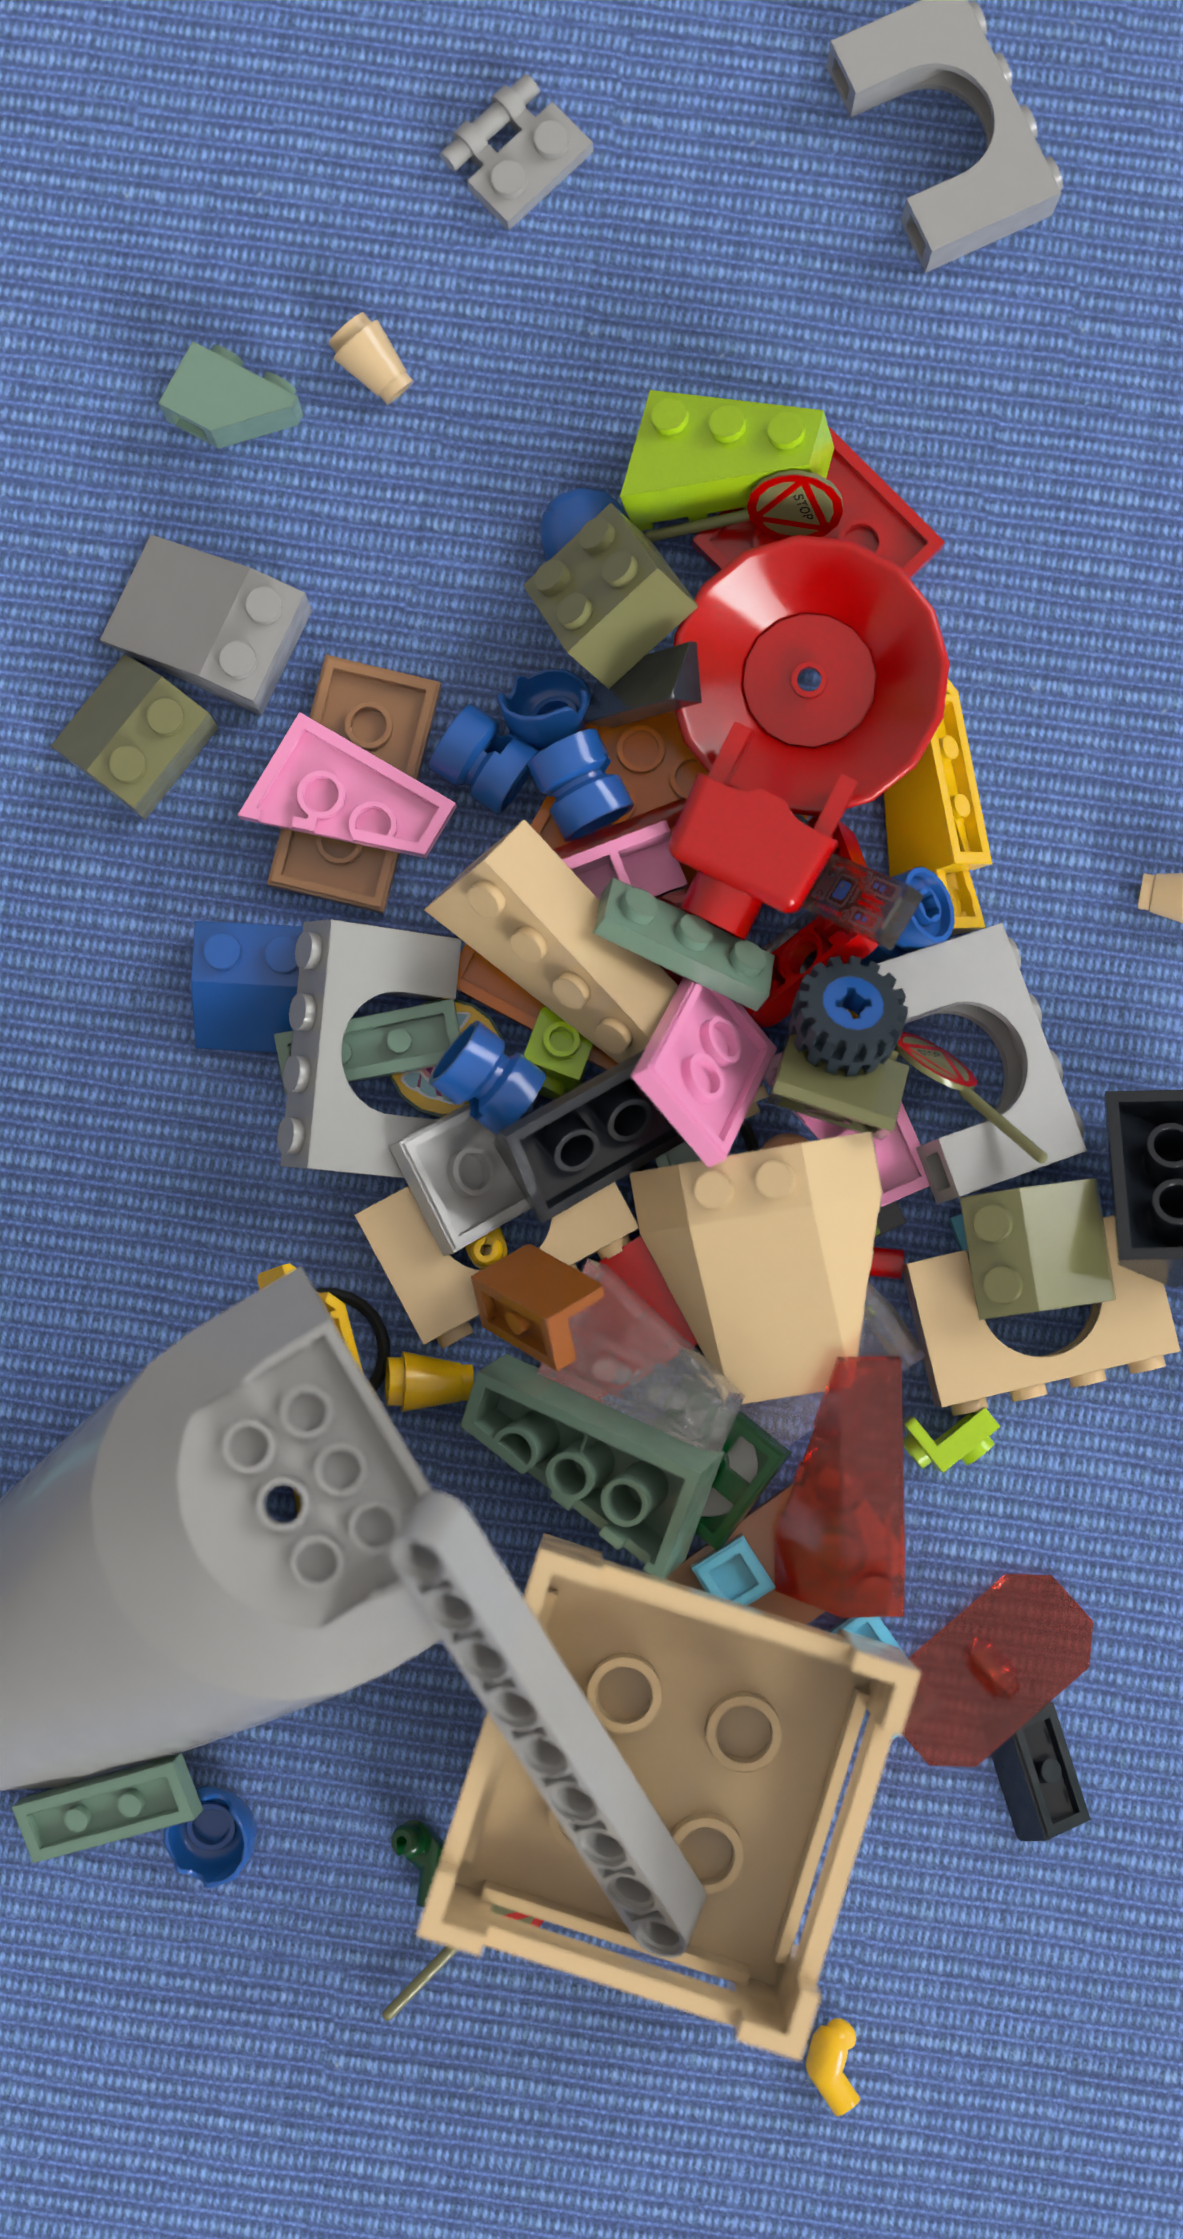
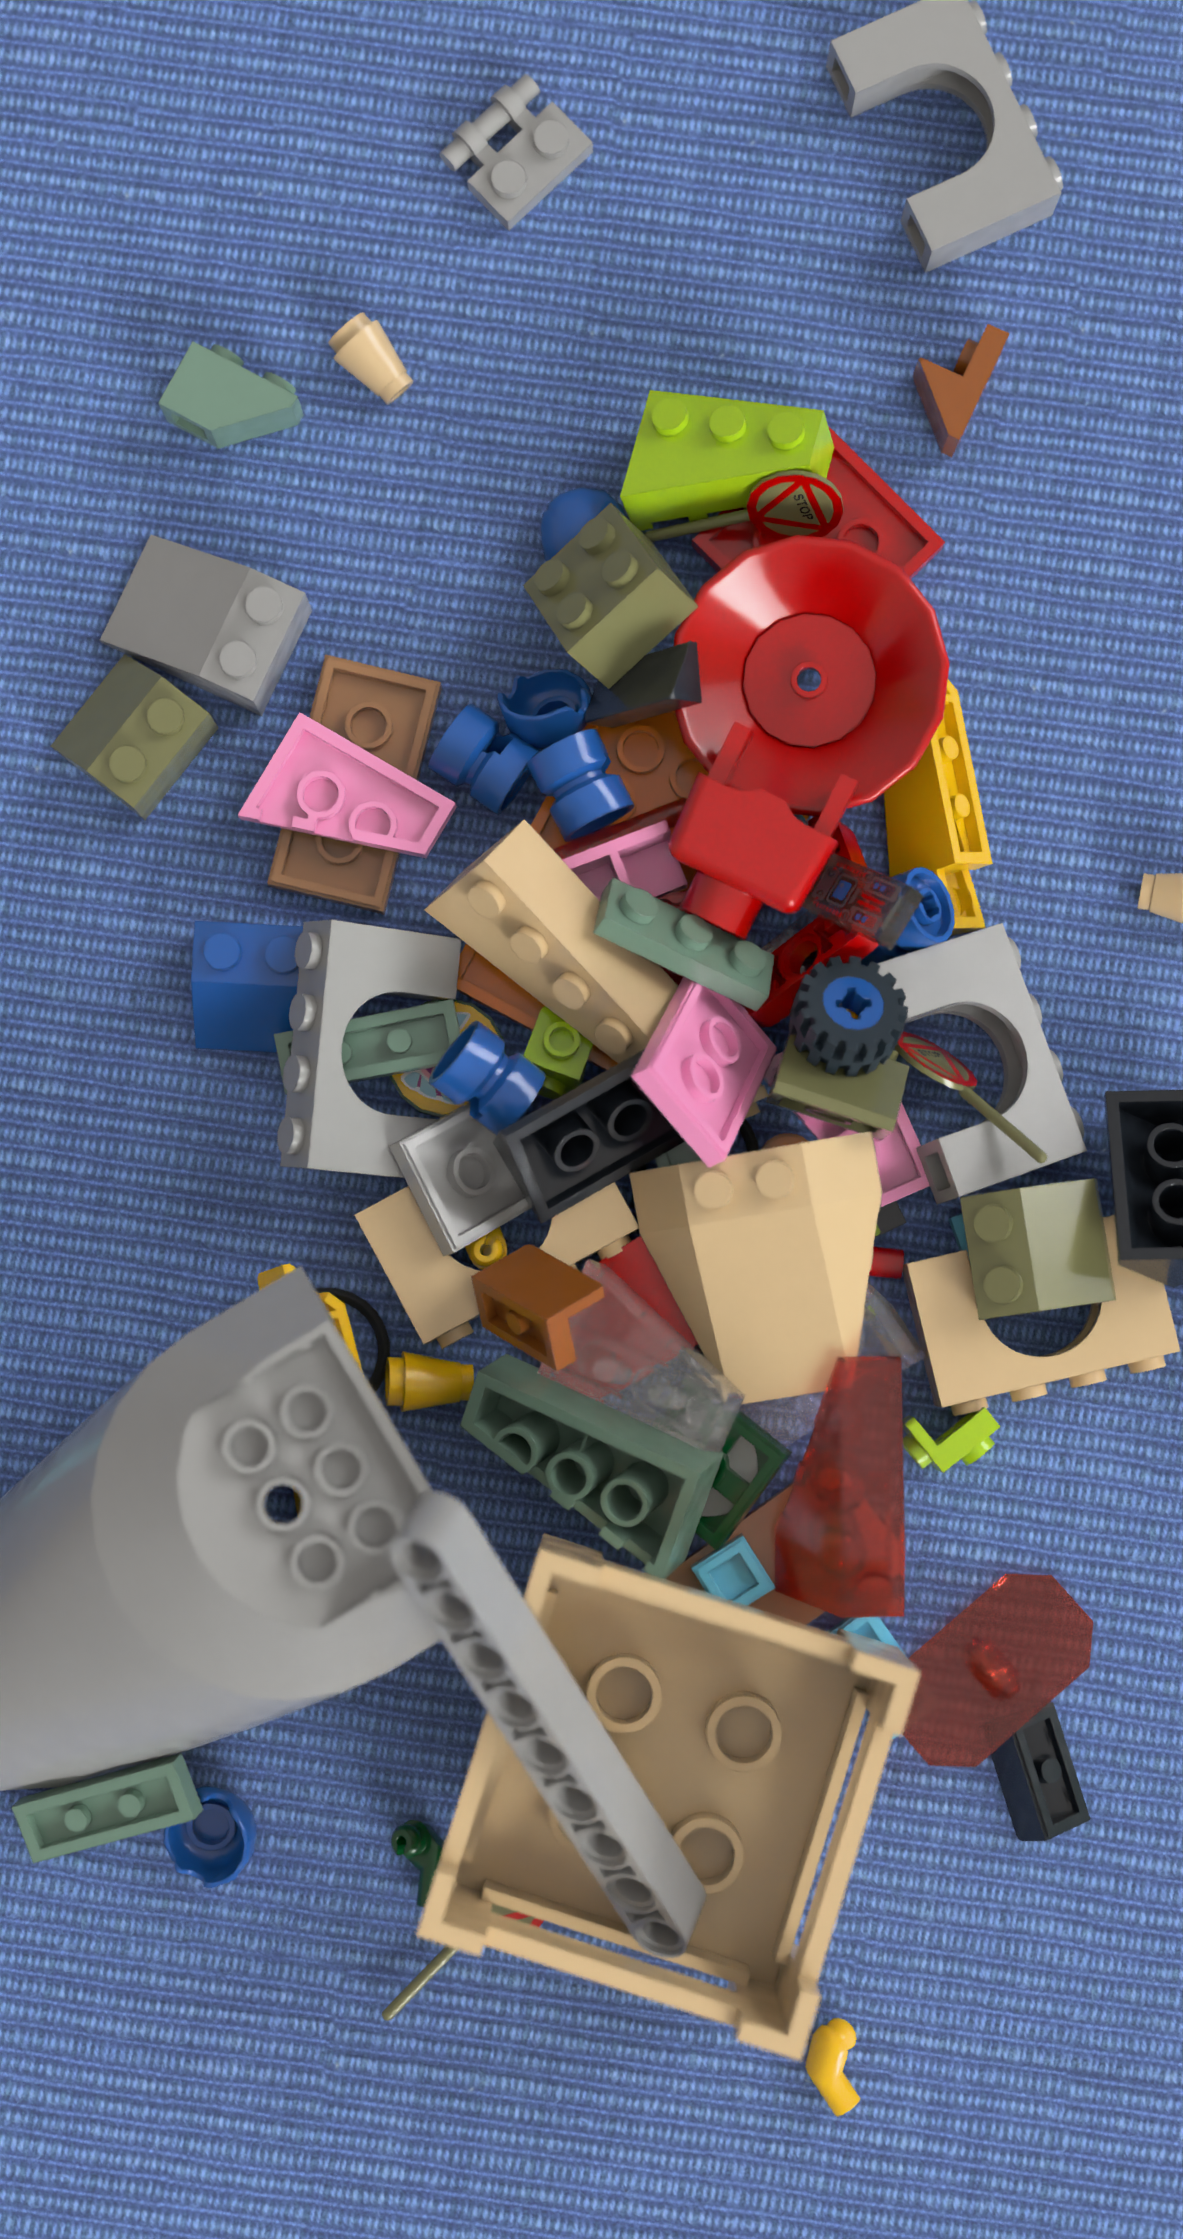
none -> dark orange slope [913,324,1010,458]

